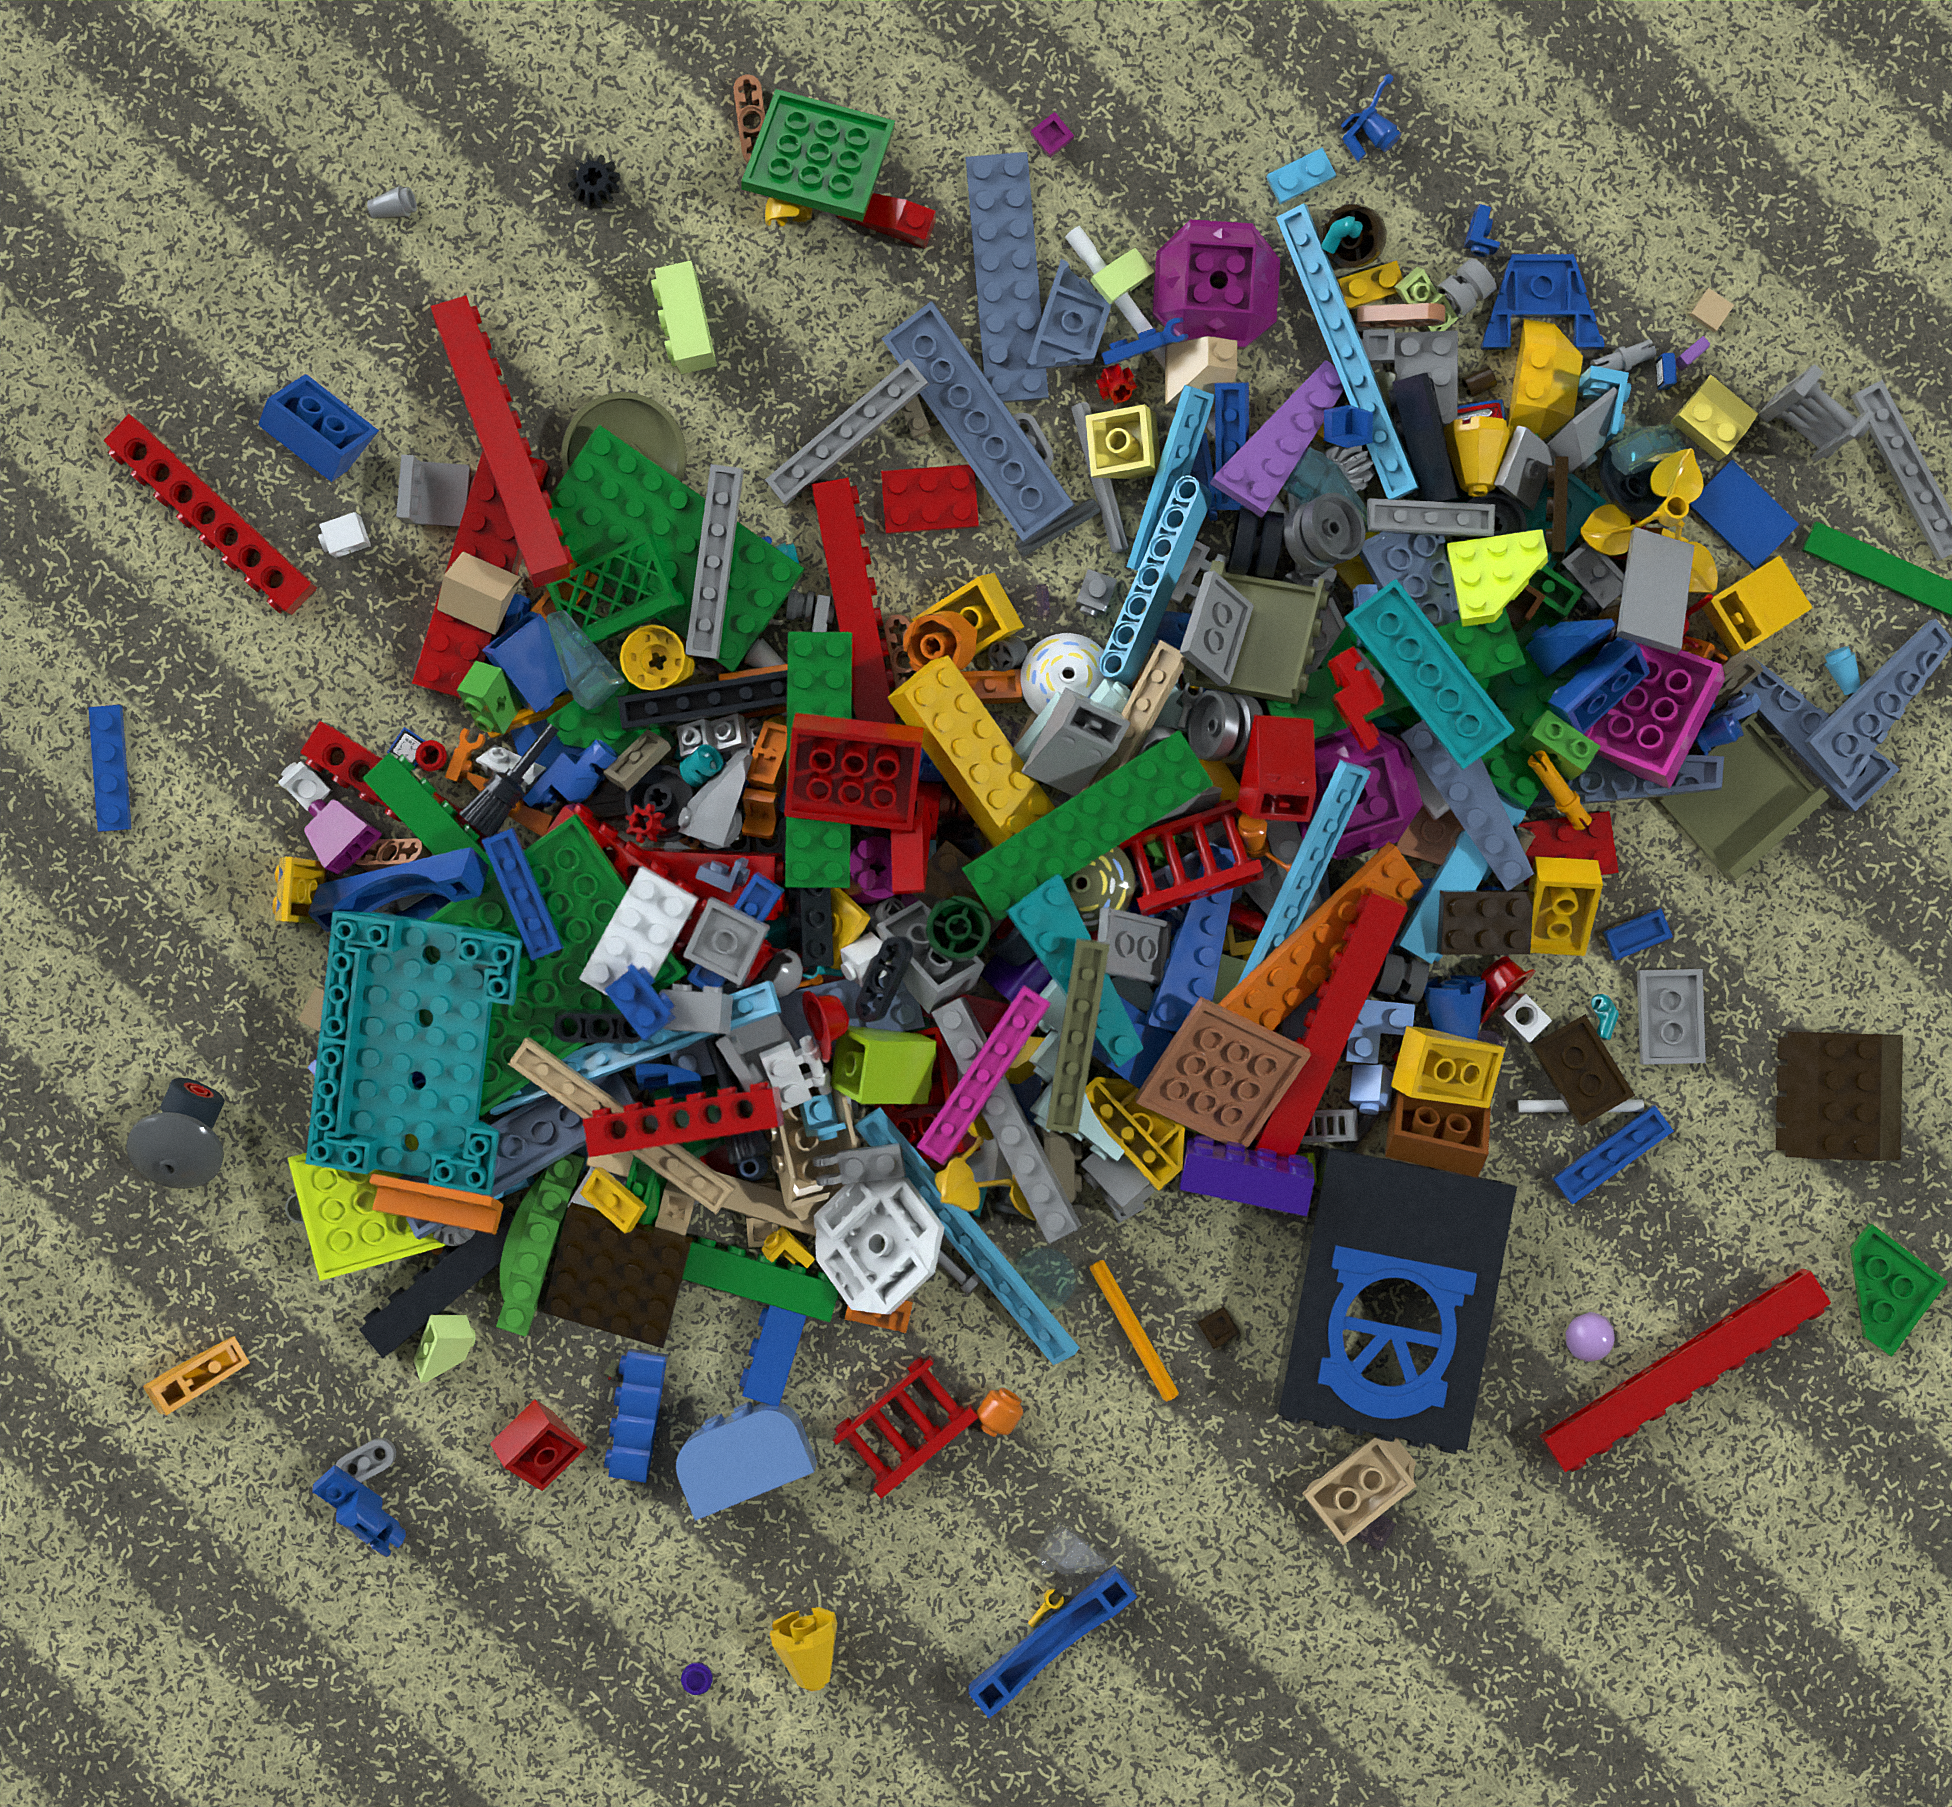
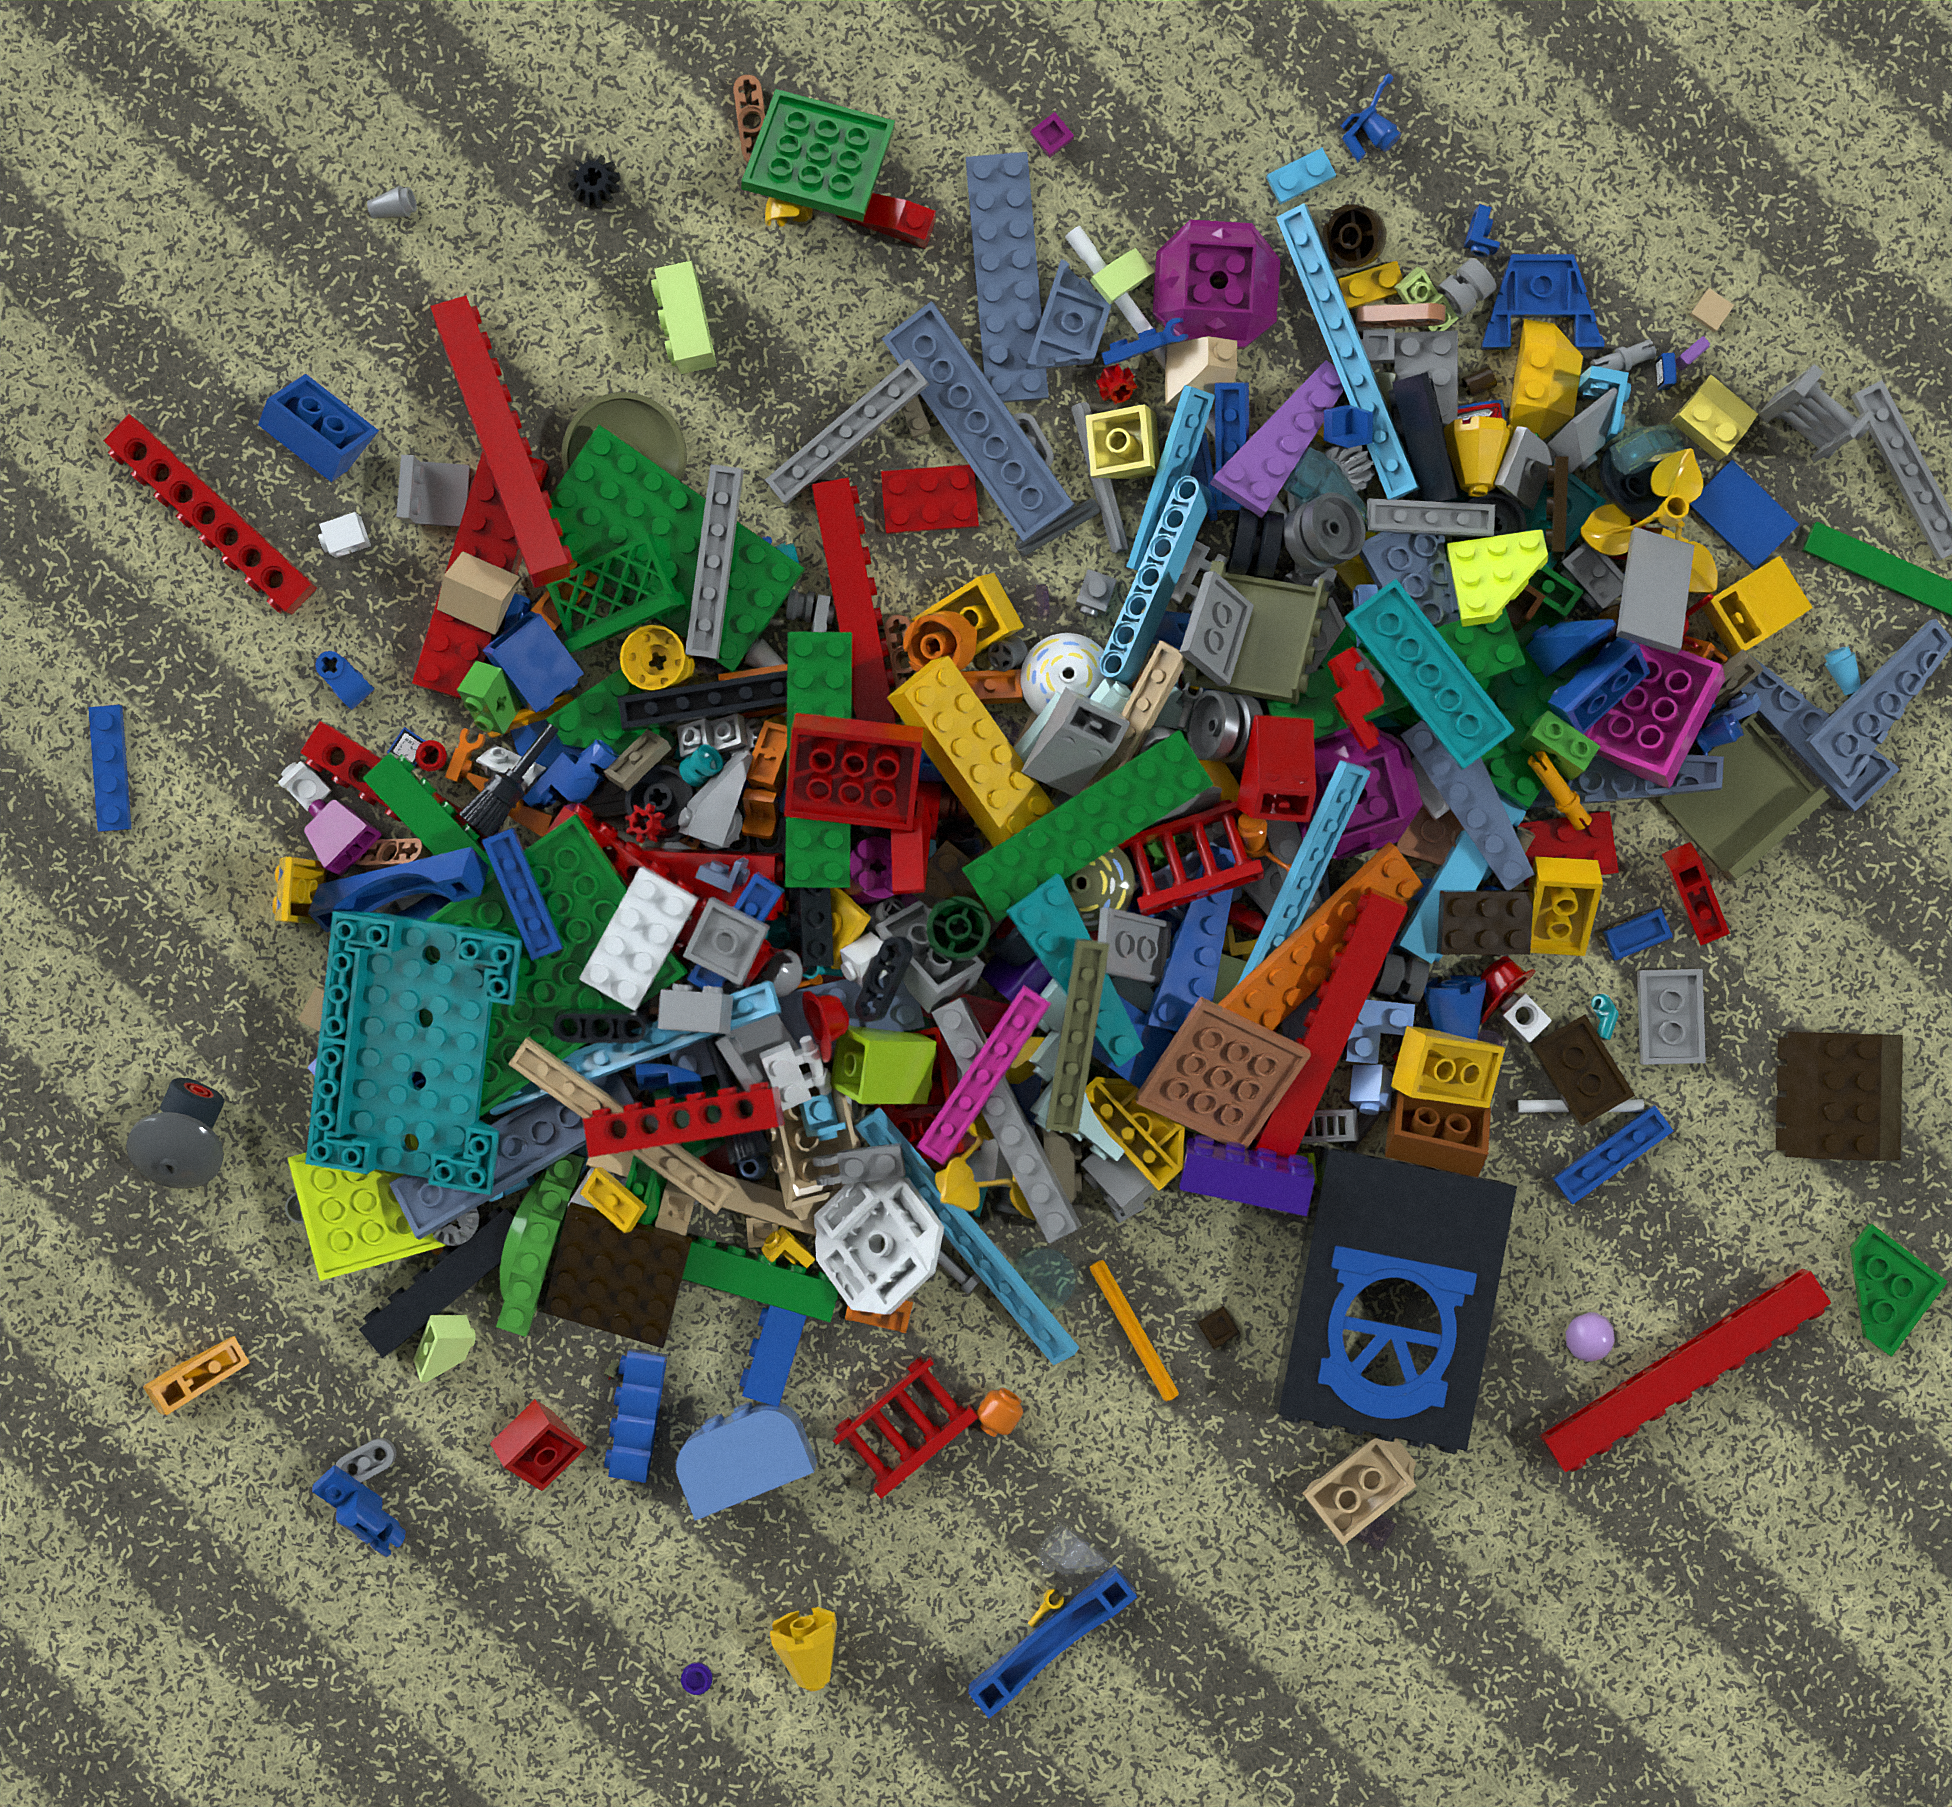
orange fence [369,1174,504,1235] -> none
clear light blue slope [546,610,625,710] -> none
blue bracket [604,963,676,1042] -> none
teal arm [1320,216,1363,254] -> none
none -> blue piece [315,651,375,710]
none -> red slope [1661,842,1730,946]

